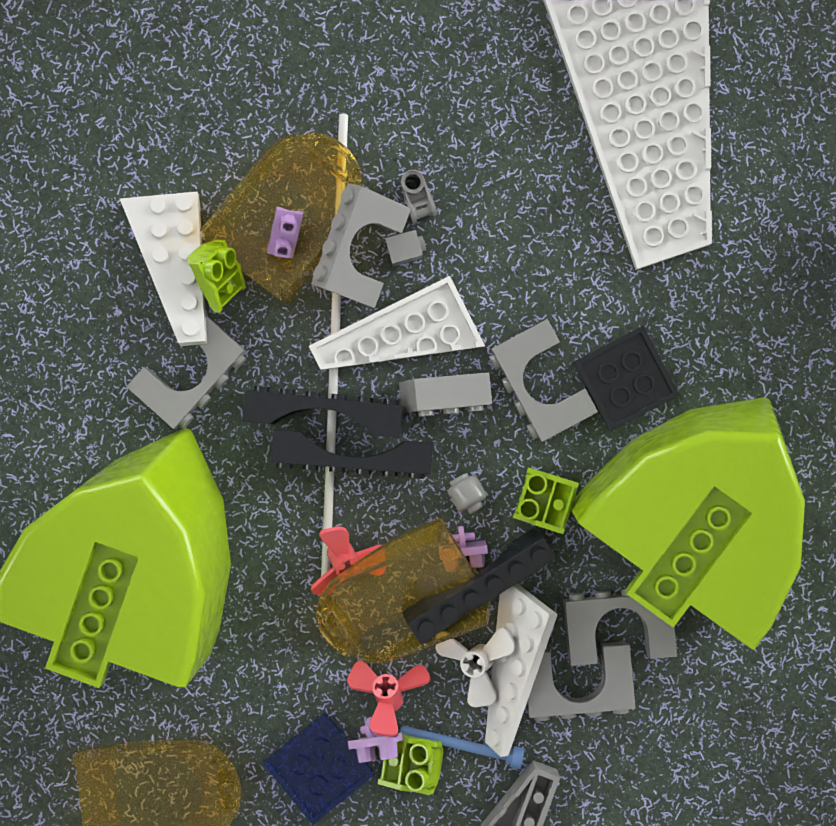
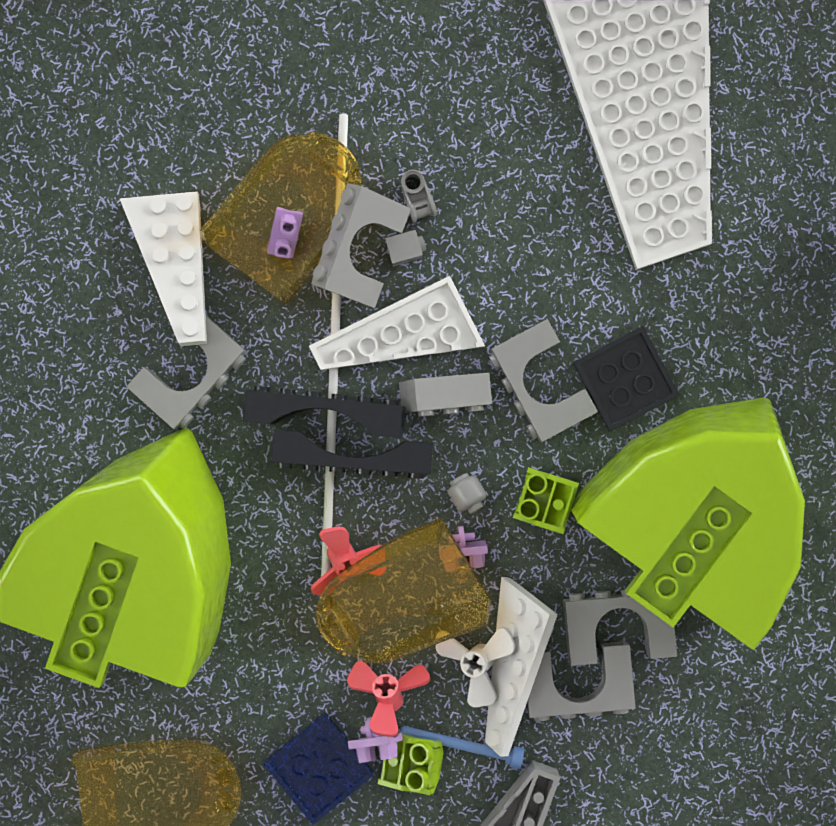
lime slope [187,240,246,313] -> none
black arch [402,528,556,644] -> none

